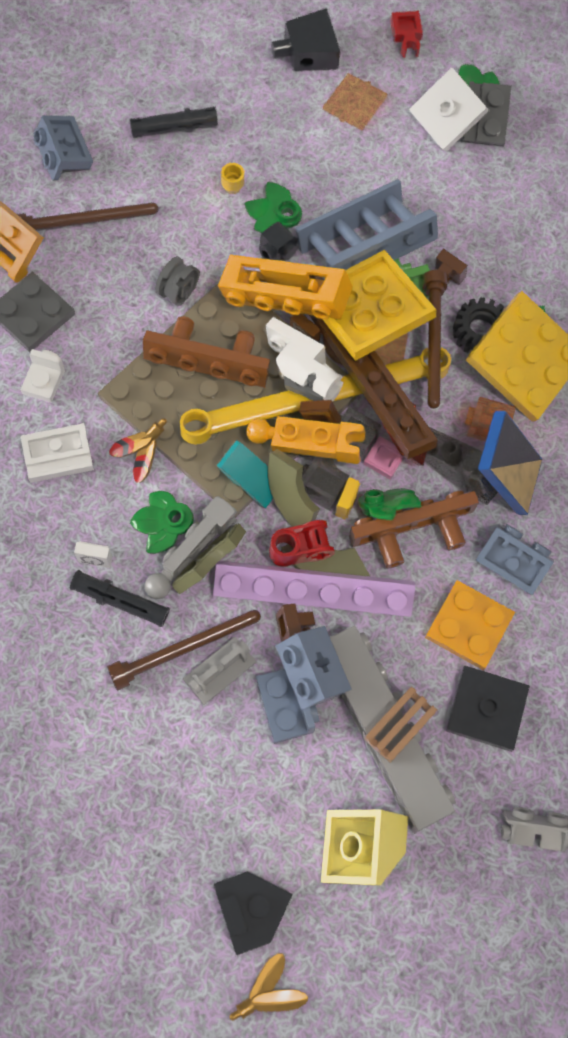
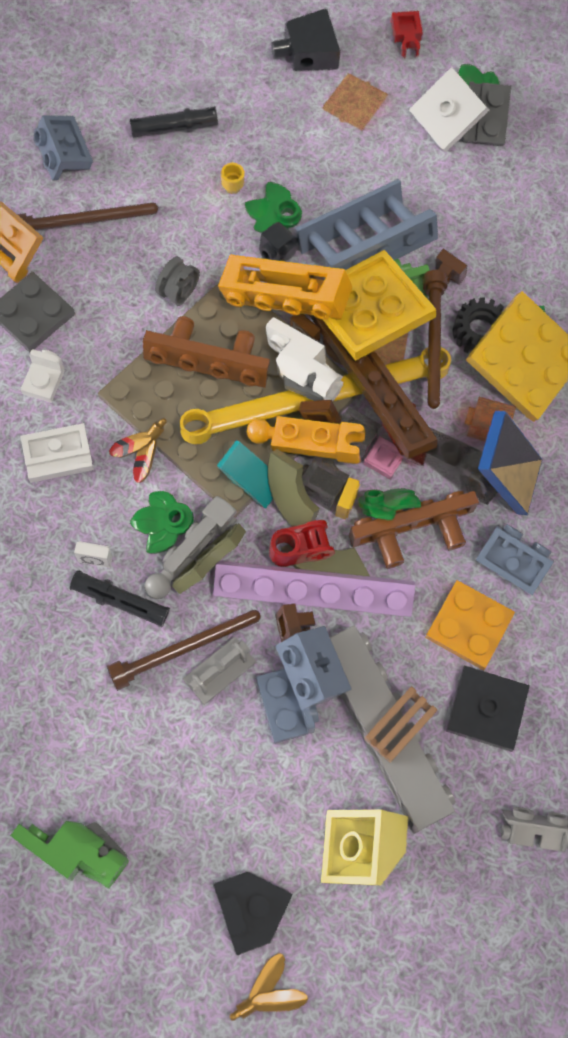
none -> bright green plate [10,821,129,889]

